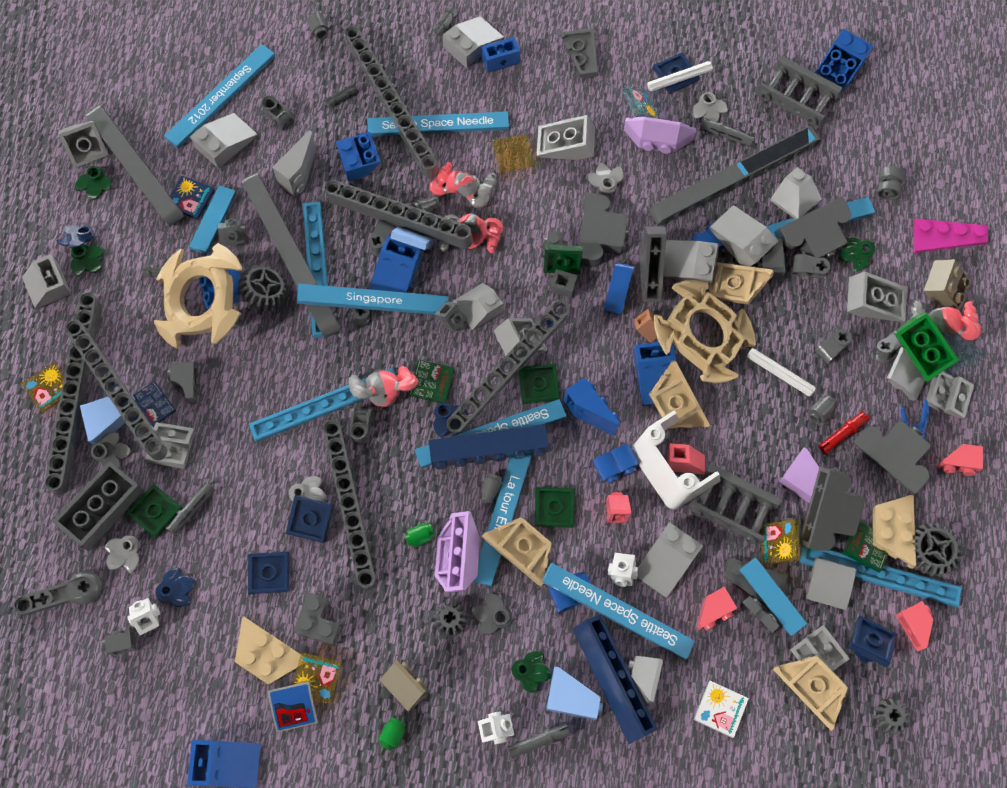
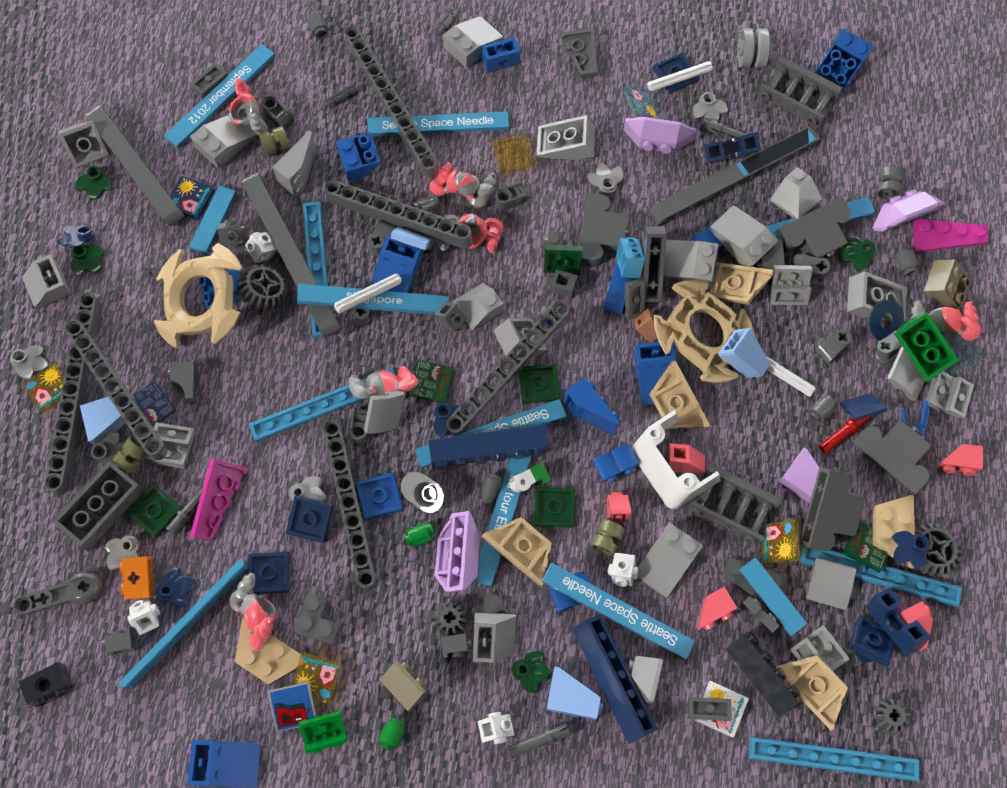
none -> light grey plate [10,345,49,379]
none -> black brick [18,662,73,707]
none -> olive wheel [113,436,148,474]
none -> dark azure tile [119,559,248,690]
none -> orange brick [120,556,154,600]
none -> dark grey plate [190,62,228,98]
none -> dark pink wing [190,459,249,541]
none -> light grey hair [228,78,269,134]
none -> hair [230,573,277,651]
none -> white brick [245,232,277,263]
none -> olive wheel [258,126,291,156]
none -> green bracket [299,710,347,754]
none -> white axle [334,274,402,313]
none -> blue tile [356,472,403,520]
none -> light grey slope [364,391,406,434]
none -> light grey piece [401,472,444,512]
none -> dark grey brick [441,634,472,660]
none -> light grey slope [473,613,516,663]
none -> dark grey piece [495,181,530,211]
none -> leg [510,463,551,493]
none -> olive wheel [591,519,625,556]
none -> dark azure brick [616,237,645,279]
none -> dark grey plate [625,279,645,319]
none -> dark grey plate [688,697,732,721]
none -> dark blue arch [702,132,761,164]
none -> light blue slope [718,328,770,378]
none -> black brick [726,632,801,718]
none -> light grey wheel [737,28,770,68]
none -> dark azure tile [749,737,919,782]
none -> light grey slope [771,265,813,305]
none -> dark blue piece [841,393,887,421]
none -> dark blue arch [866,587,931,657]
none -> dark blue gear [869,300,904,341]
none -> lavender wedge [872,189,946,232]
none -> dark blue plate [892,531,930,569]
none -> dark grey brick [895,248,919,277]

